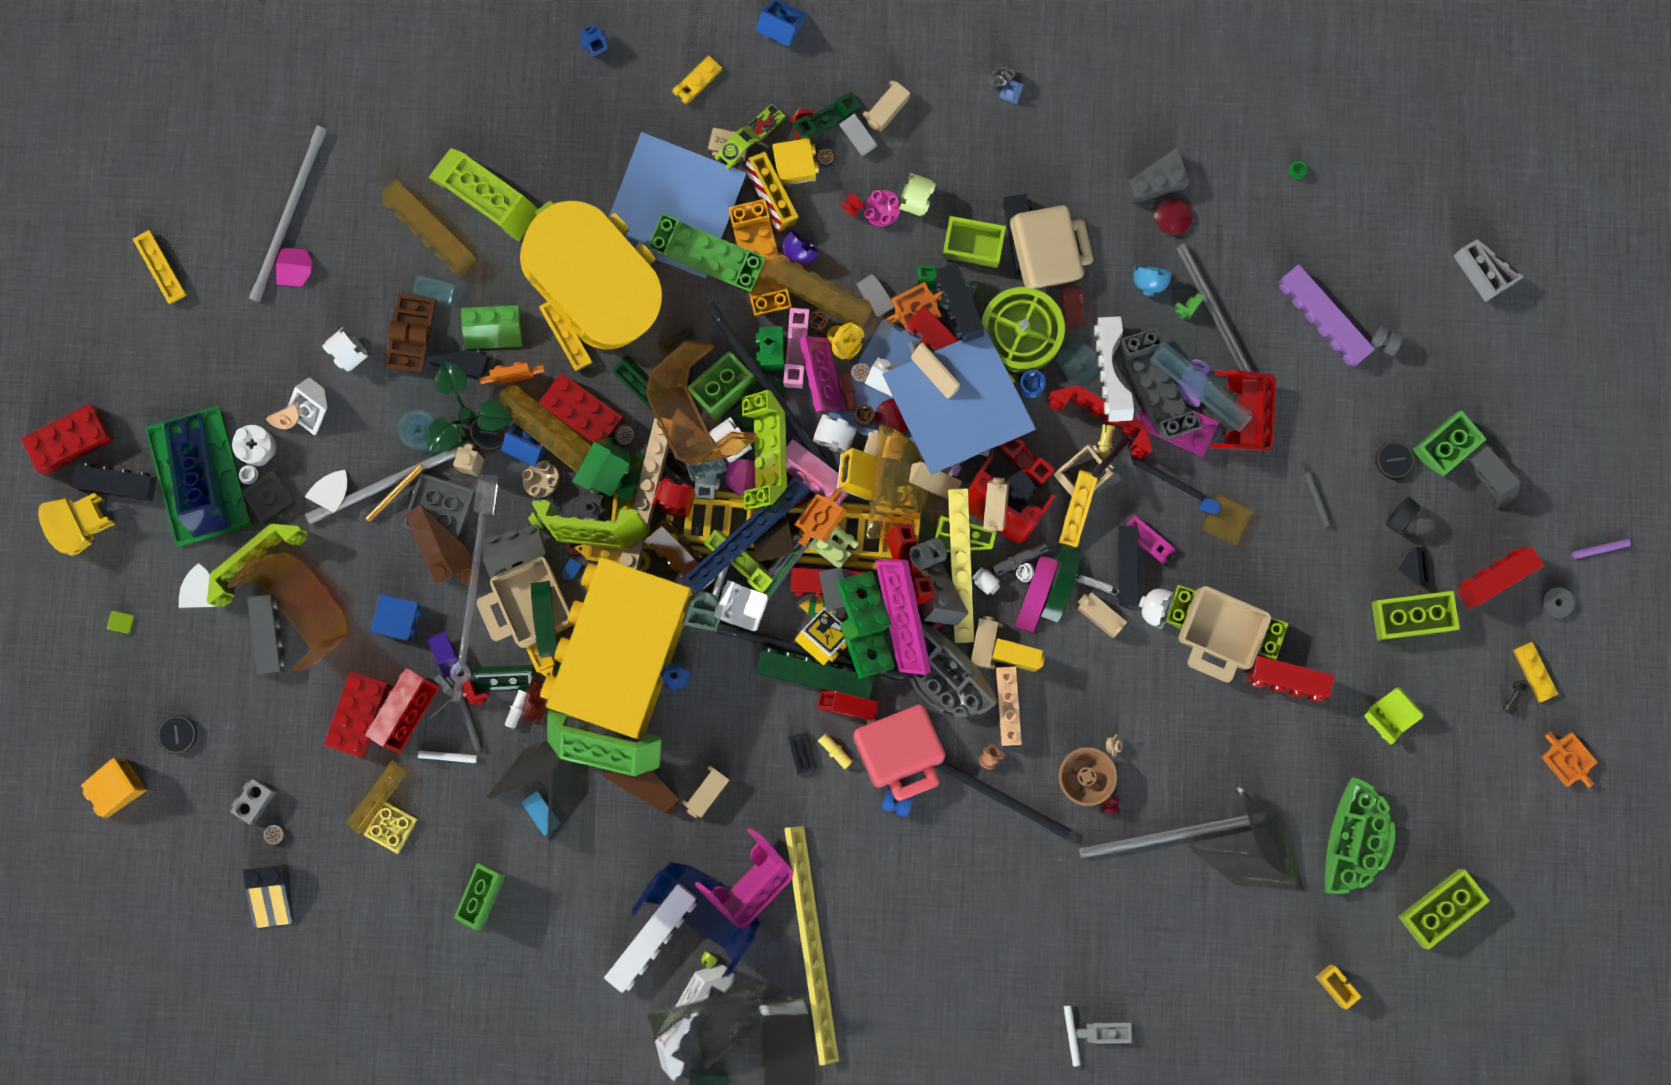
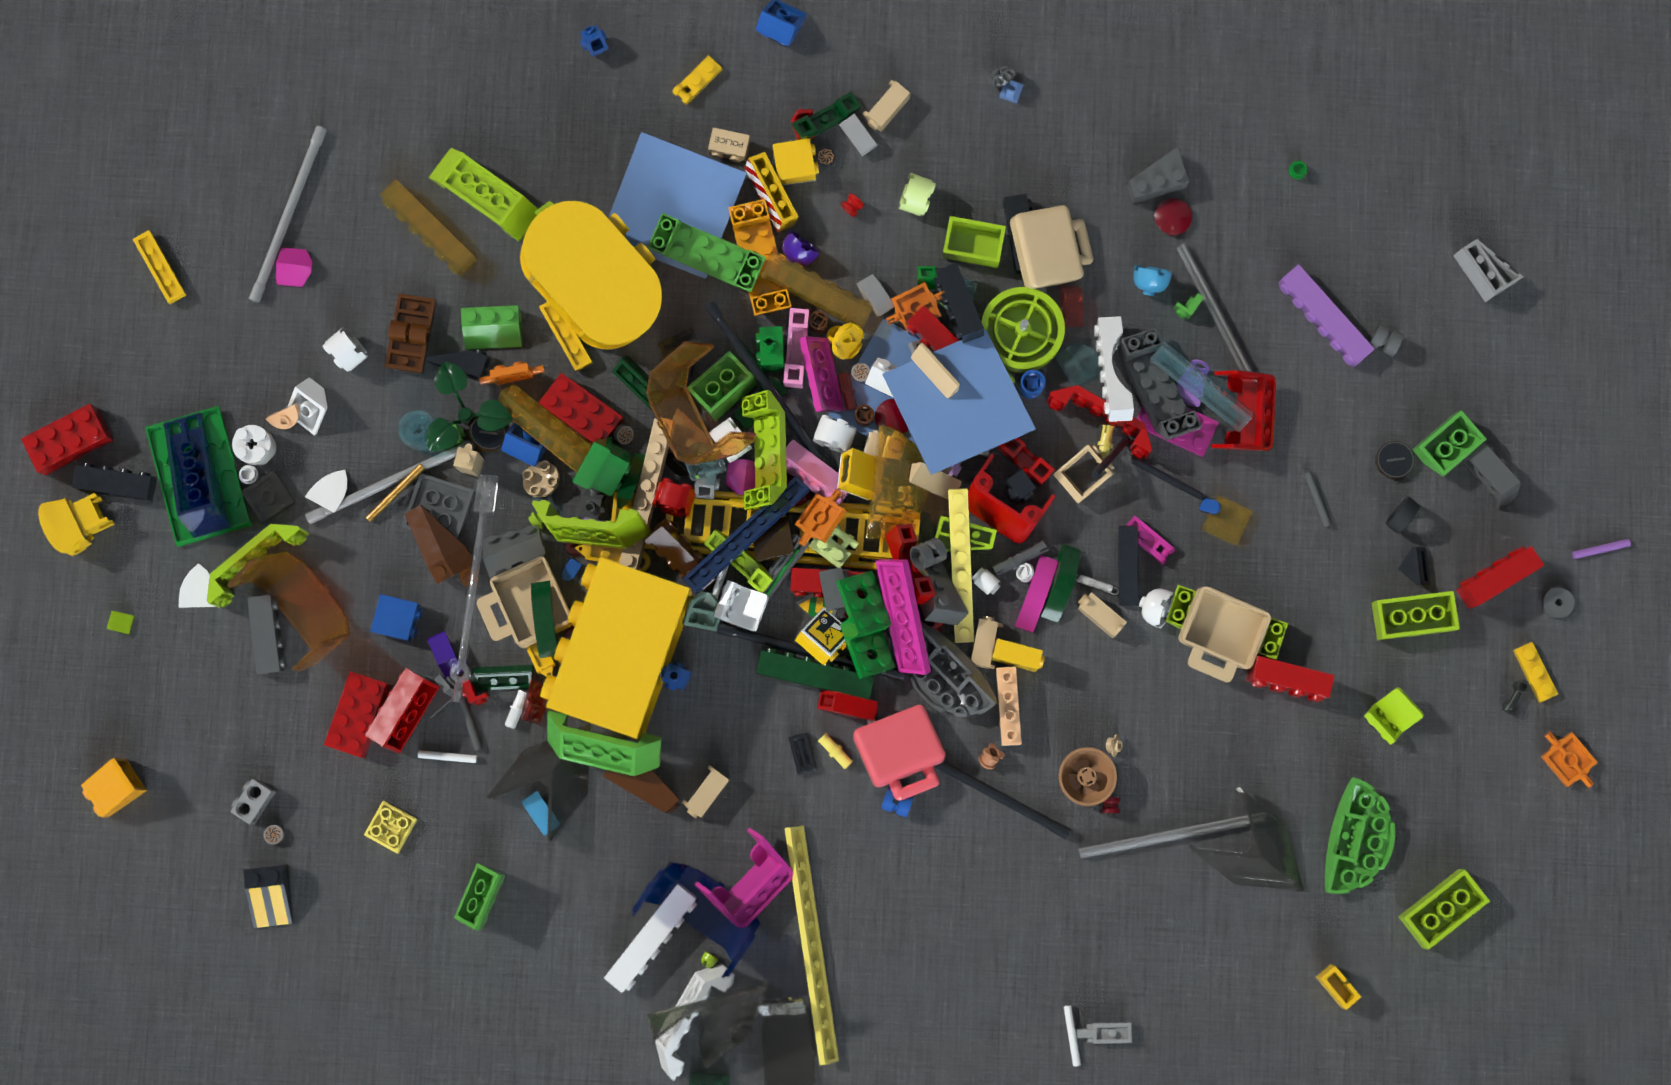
black tile [157,715,197,754] -> none
clear yellow plate [346,760,408,835] -> none
clear light blue plate [412,275,455,304] -> none
piece [714,104,785,170] -> none
dark pink dish [864,190,901,227] -> none
tan brick [983,478,1009,531] -> none
yellow tile [1059,470,1098,548] -> none

